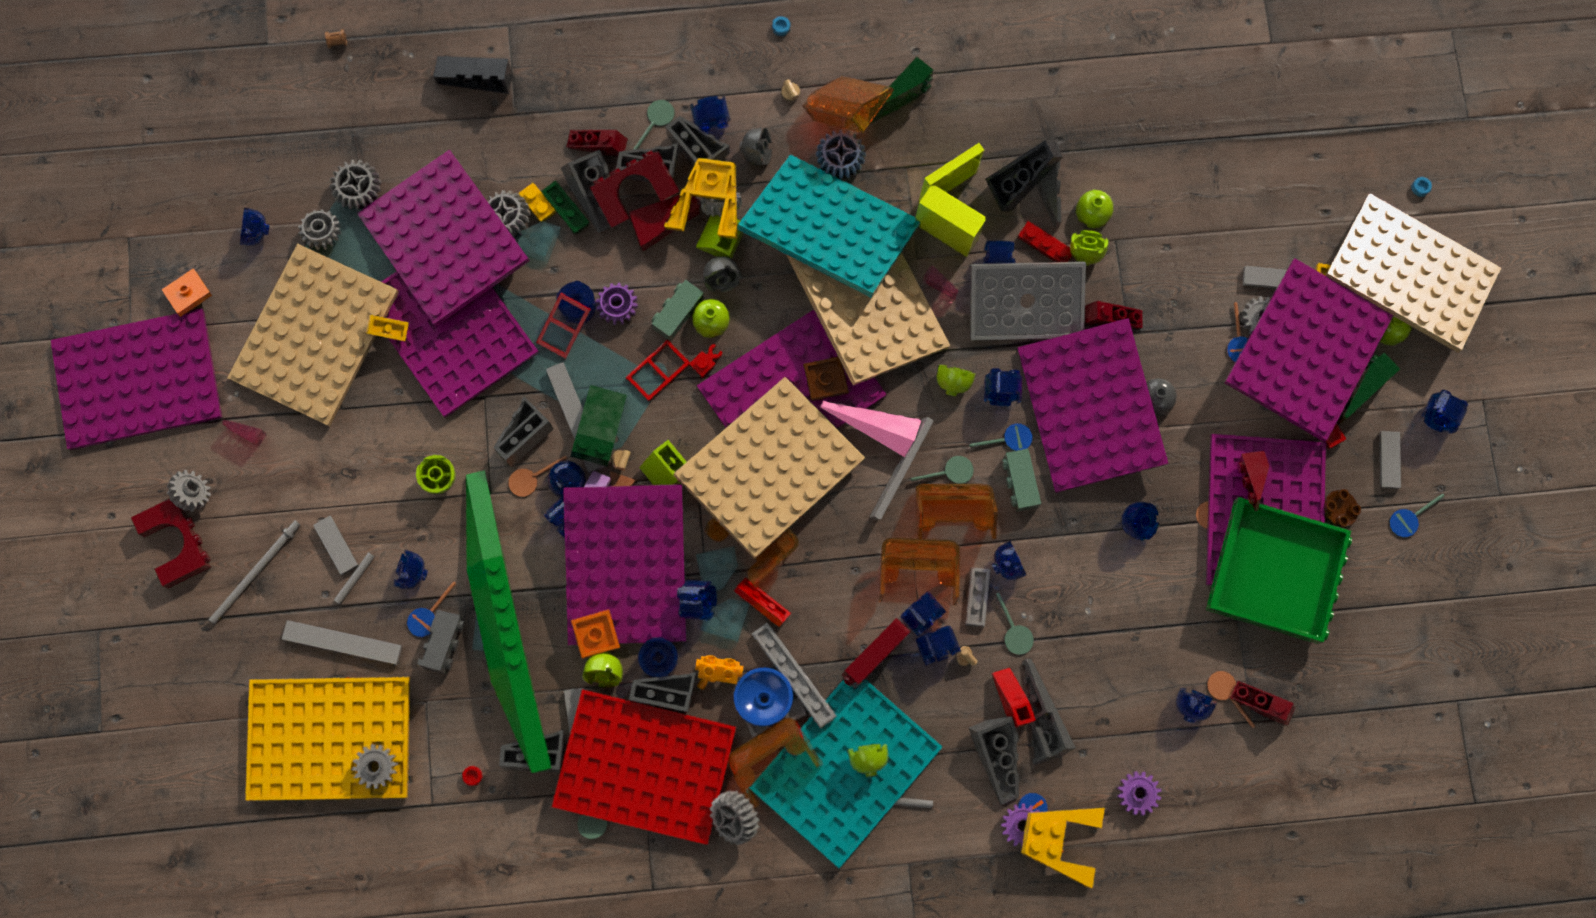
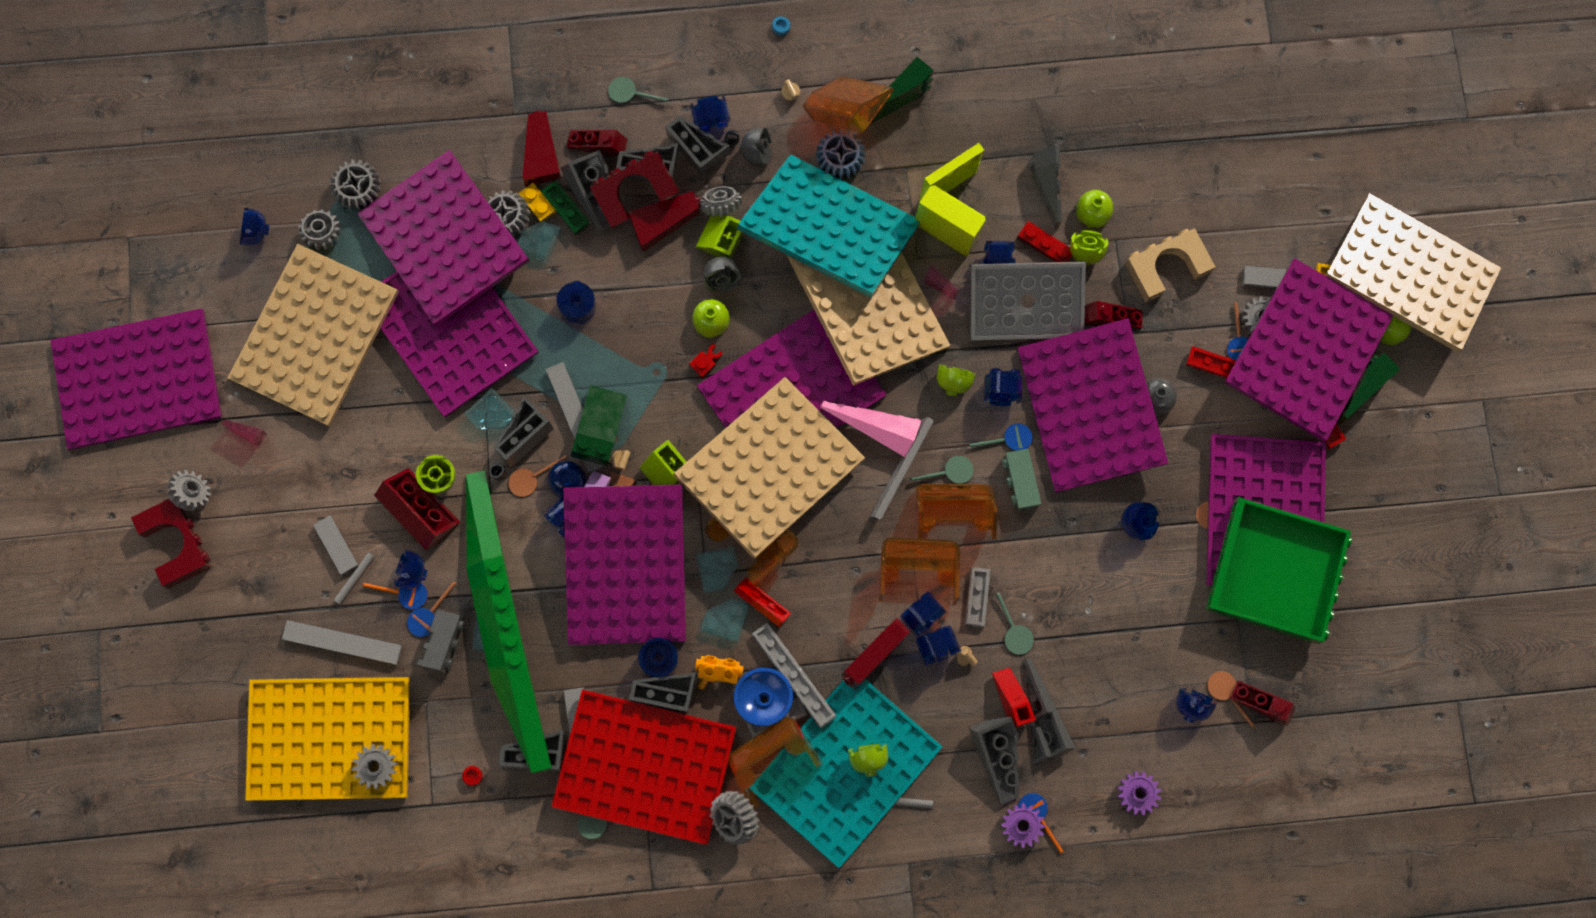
orange plate [162,268,212,317] -> none
light grey bar [209,520,301,624] -> none
medium nougat bush [325,29,347,48] -> none
yellow plate [366,315,409,341] -> none
black wedge [433,56,513,94] -> none
red window [536,293,591,359] -> none
orange plate [571,609,620,659] -> none
lime cylinder [582,652,623,688] -> none
medium lavender gear [596,283,638,325] -> none
red window [625,339,690,401] -> none
sand green piece [633,100,674,150] -> none
sand green brick [651,280,704,342] -> none
yellow wing [664,158,737,239] -> none
clear blue brick [677,580,717,621] -> none
reddish brown plate [803,357,849,402] -> none
black wedge [985,140,1063,212] -> none
clear blue cylinder [992,541,1027,580] -> none
yellow wing [1021,808,1105,888] -> none
dark red slope [1237,451,1269,511] -> none
reddish brown dish [1324,489,1361,528] -> none
light grey tile [1379,431,1401,489] -> none
blue piece [1389,494,1444,537] -> none
dark azure tile [1411,177,1432,197] -> none
clear blue brick [1421,390,1468,434] -> none
none -> blue piece [363,581,428,610]
none -> dark red slope [374,468,460,550]
none -> clear light blue plate [464,388,516,429]
none -> black hinge [489,463,506,480]
none -> dark red slope [522,110,562,187]
none -> sand green piece [608,77,669,103]
none -> black hinge [725,130,740,146]
none -> tan arch [1125,228,1215,303]
none -> red plate [1186,346,1236,378]

